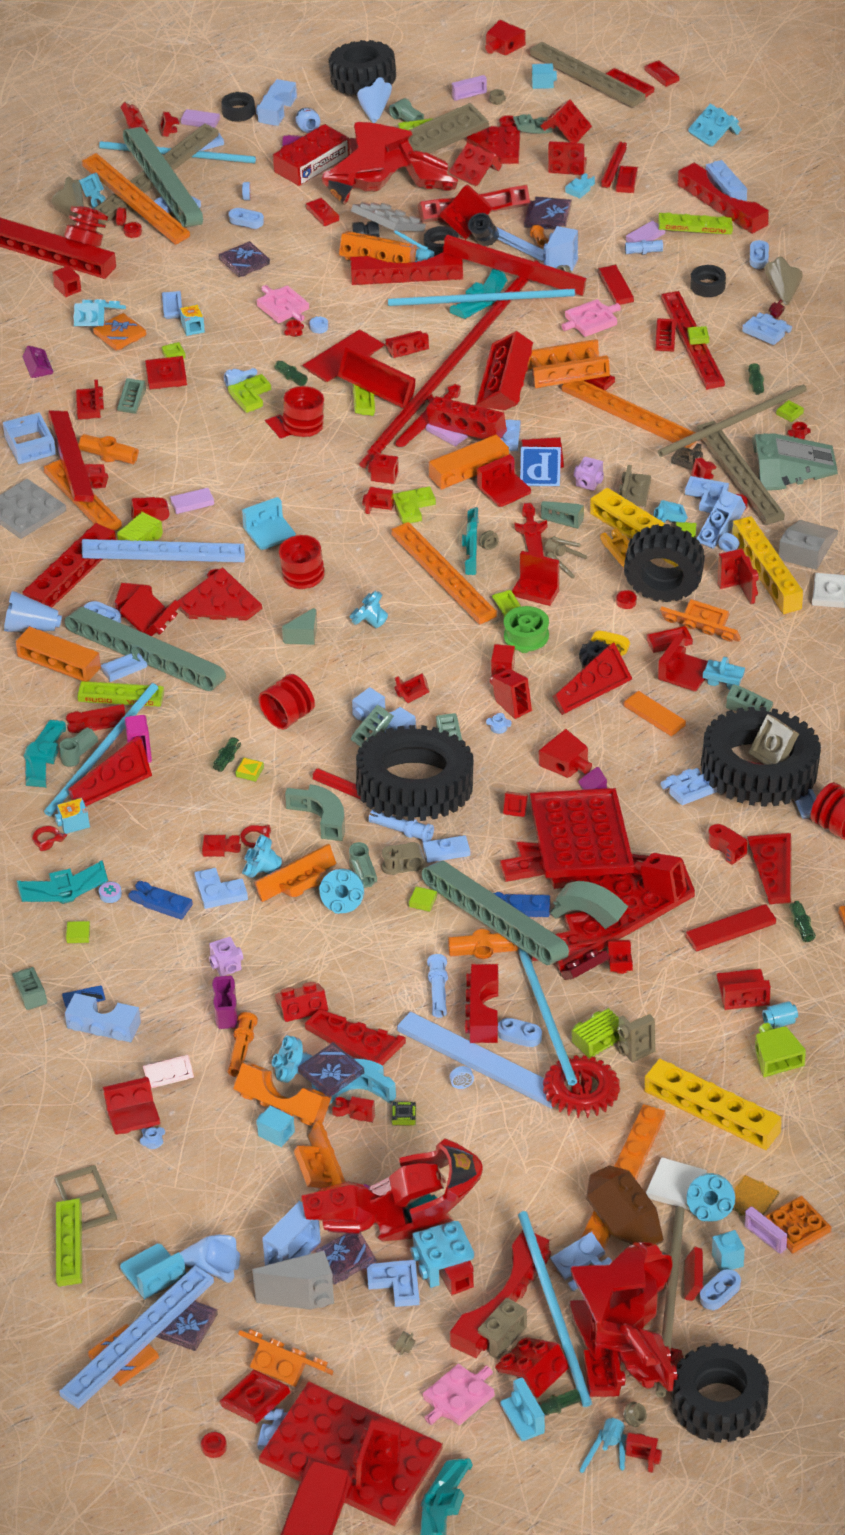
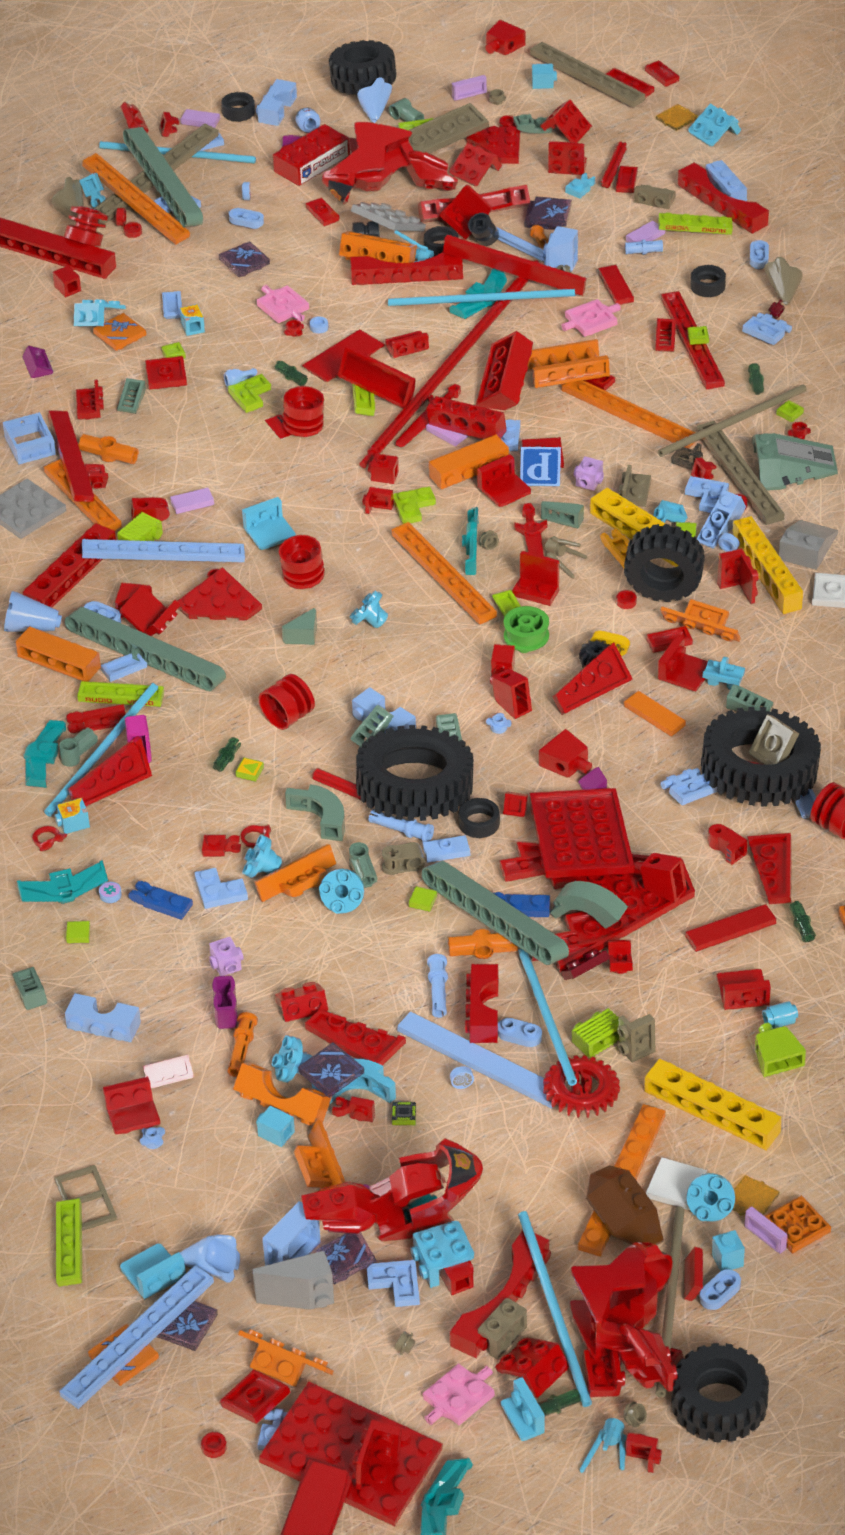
blue sticker [62,985,106,1009] -> none
red bracket [394,673,430,703] -> none
light blue plate [551,1232,612,1291] -> none
none -> black tyre [458,798,500,838]
none -> dark tan bracket [634,184,676,209]
none -> clear yellow piece [656,104,698,131]

